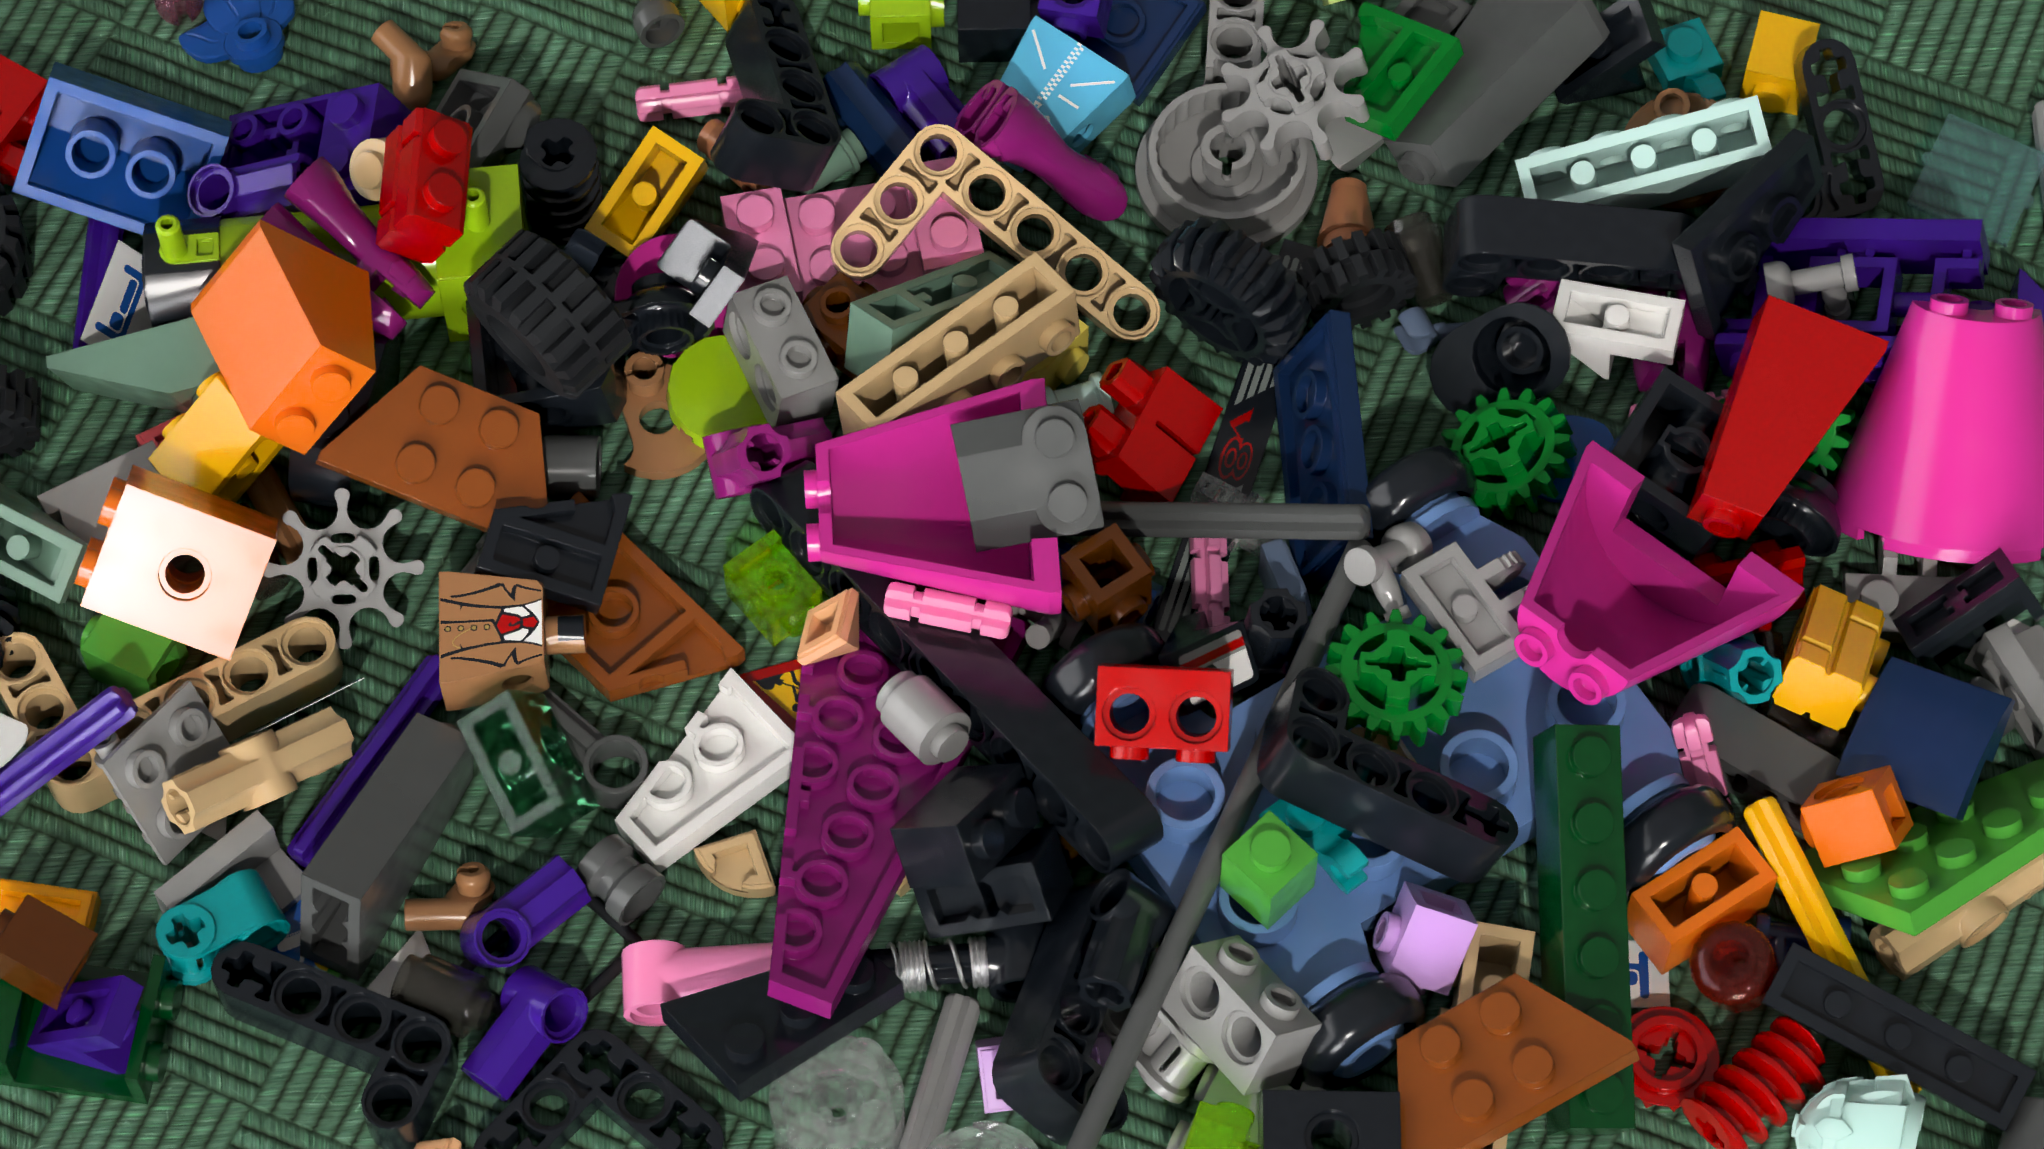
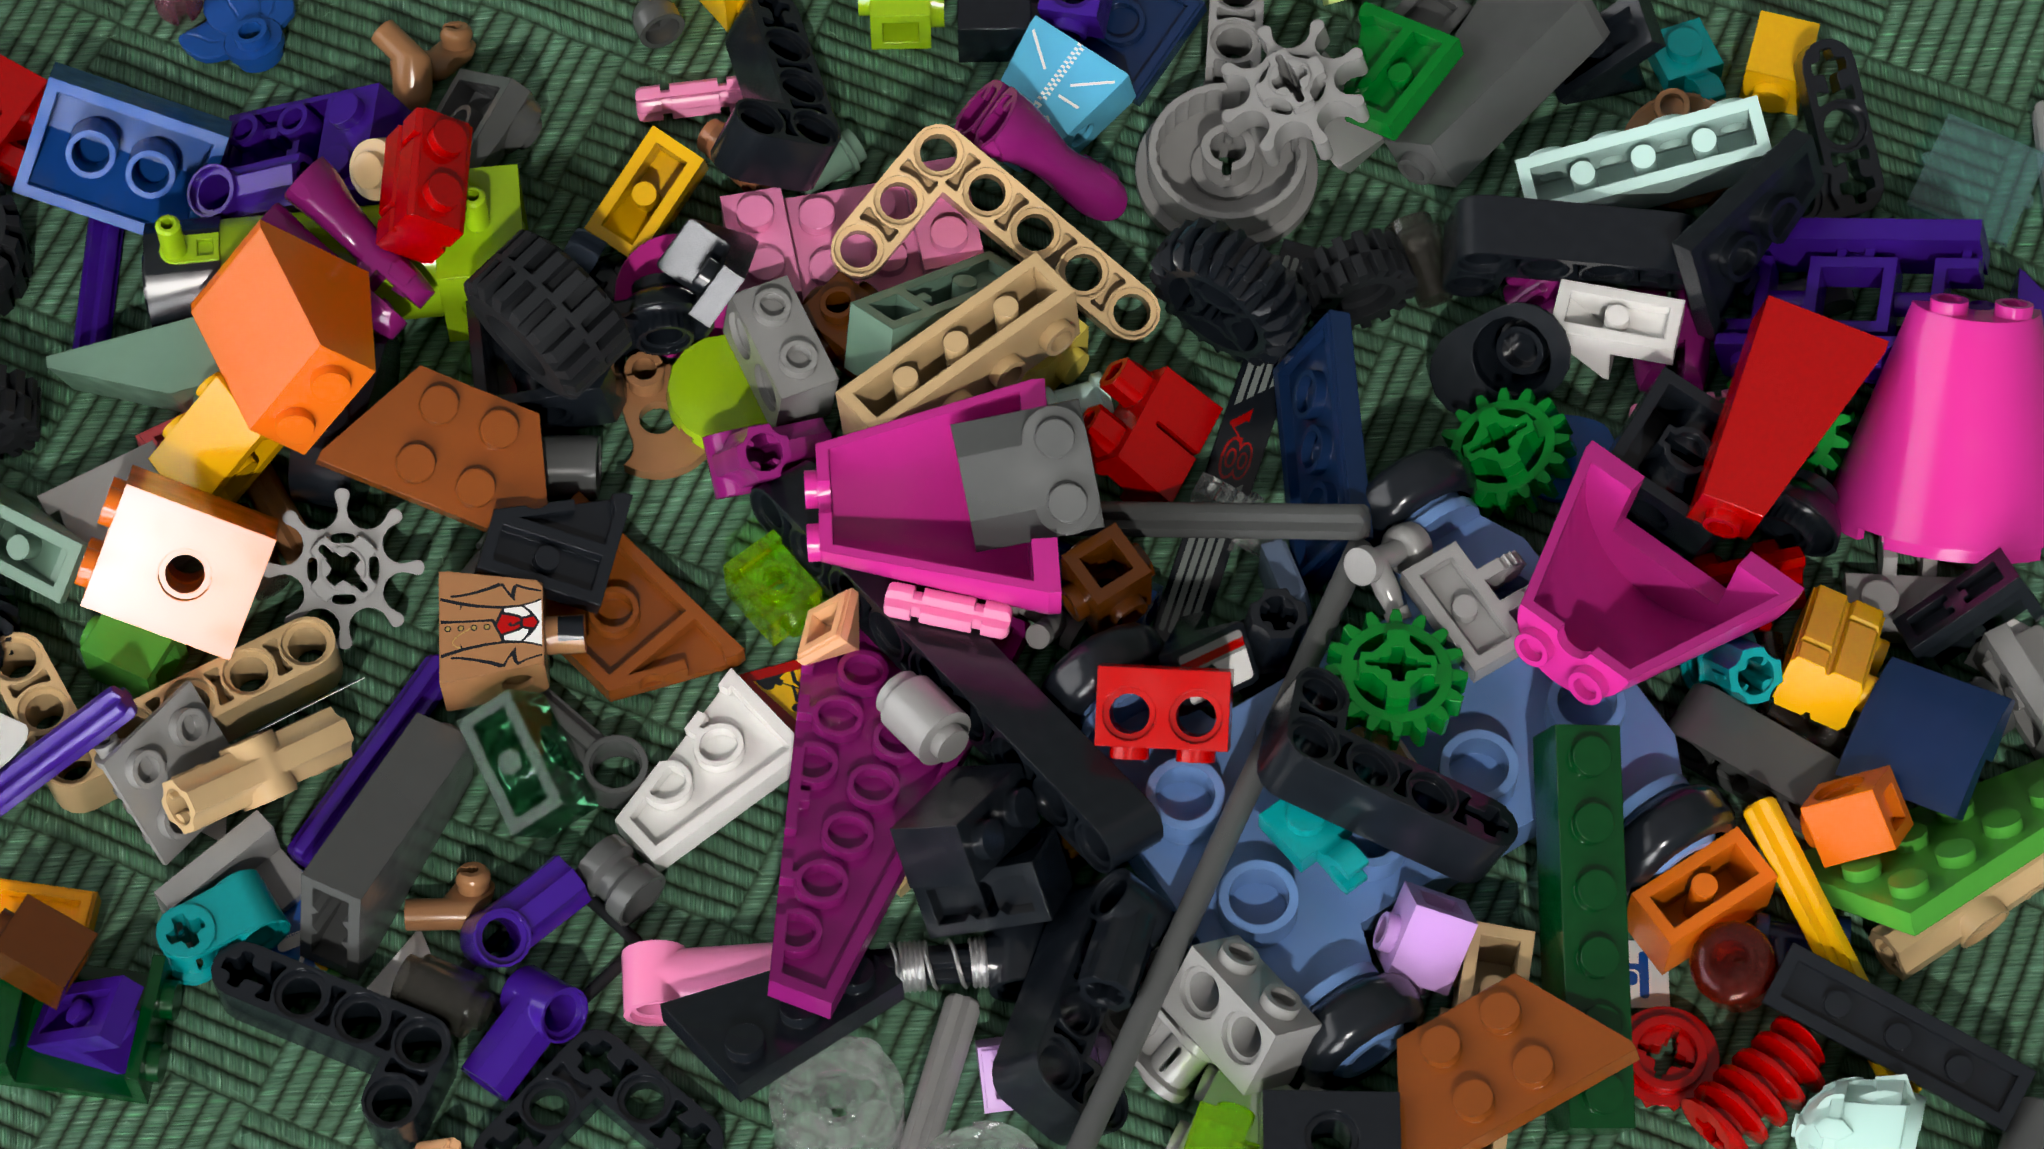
white sticker [80,240,152,345] -> none
black piece [519,118,604,244] -> none
tan tile [693,829,776,898] -> none
dark blue axle [822,61,928,177] -> none
dark purple piece [869,44,964,160] -> none
bright pink axle [1189,538,1230,627] -> none
bright green brick [1220,810,1318,930] -> none
nougat cone [1317,177,1375,249] -> none
sand blue hand [1394,306,1467,355] -> none
bright pink axle [1671,711,1731,804] -> none
light grey piece [1763,253,1859,320] -> none

